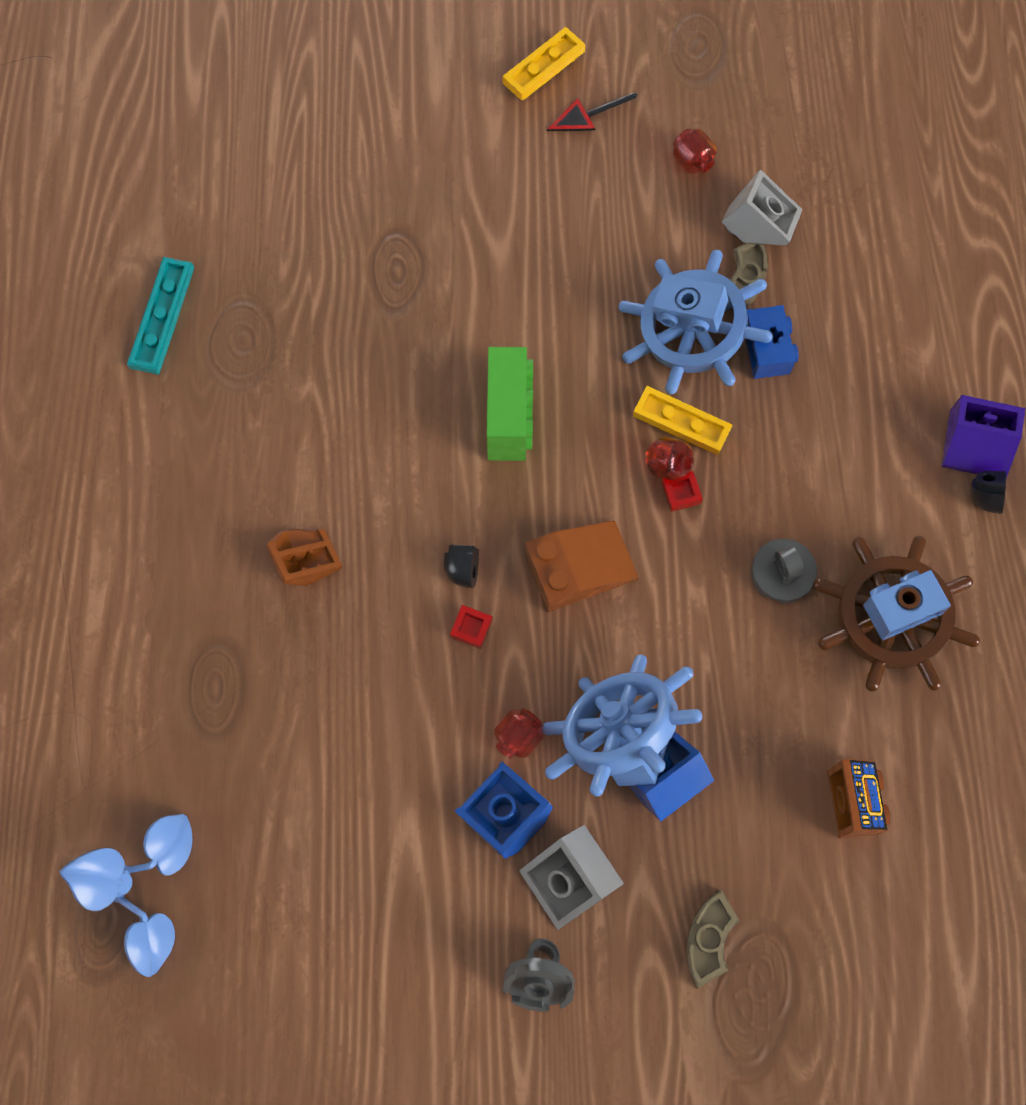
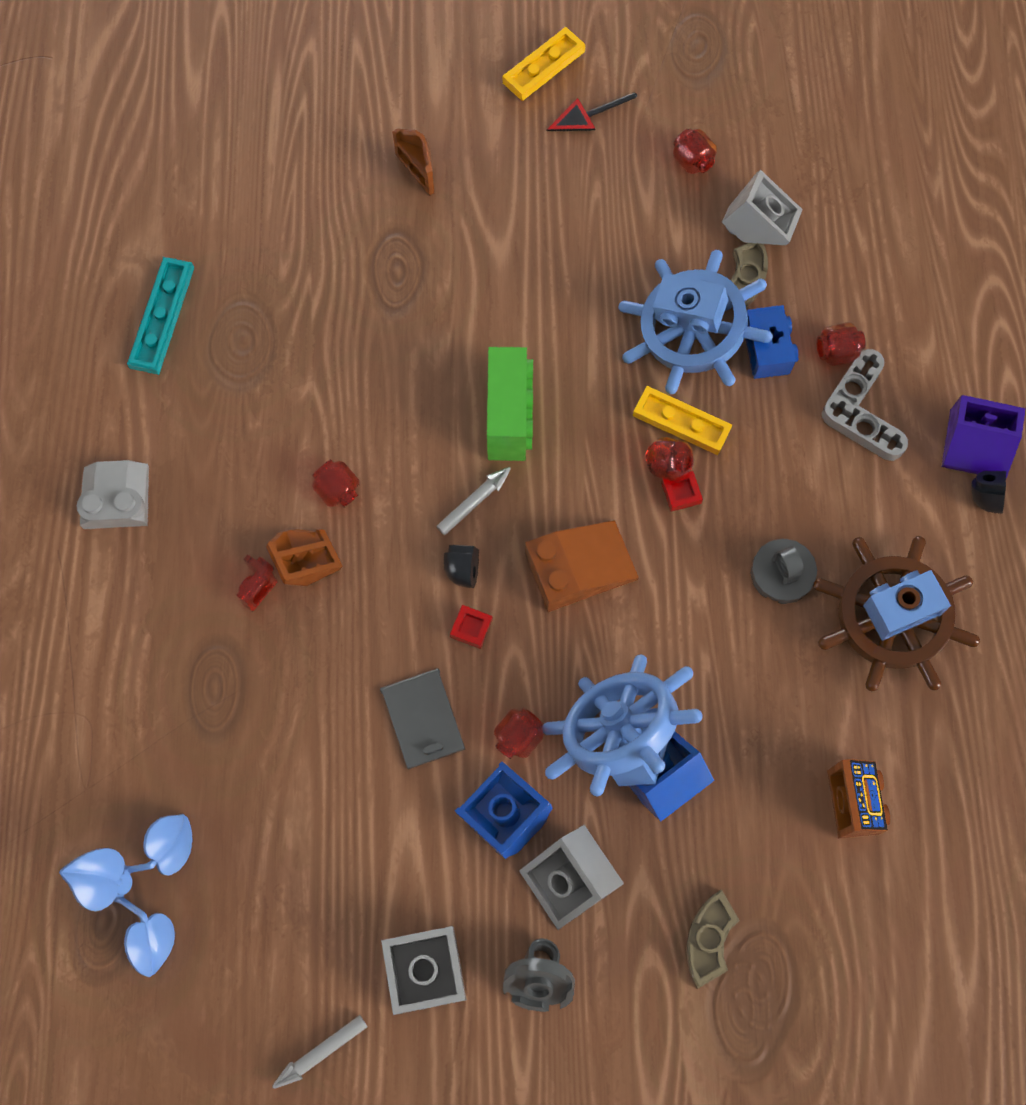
none -> light grey slope [77,460,149,529]
none -> clear red bracket [237,554,278,612]
none -> light grey piece [272,1015,368,1089]
none -> clear red head [312,459,360,508]
none -> dark grey container [380,668,465,770]
none -> light grey brick [381,926,467,1015]
none -> dark orange slope [392,129,434,196]
none -> light grey piece [436,467,511,536]
none -> clear red head [816,322,866,366]
none -> light grey beam [822,349,908,461]

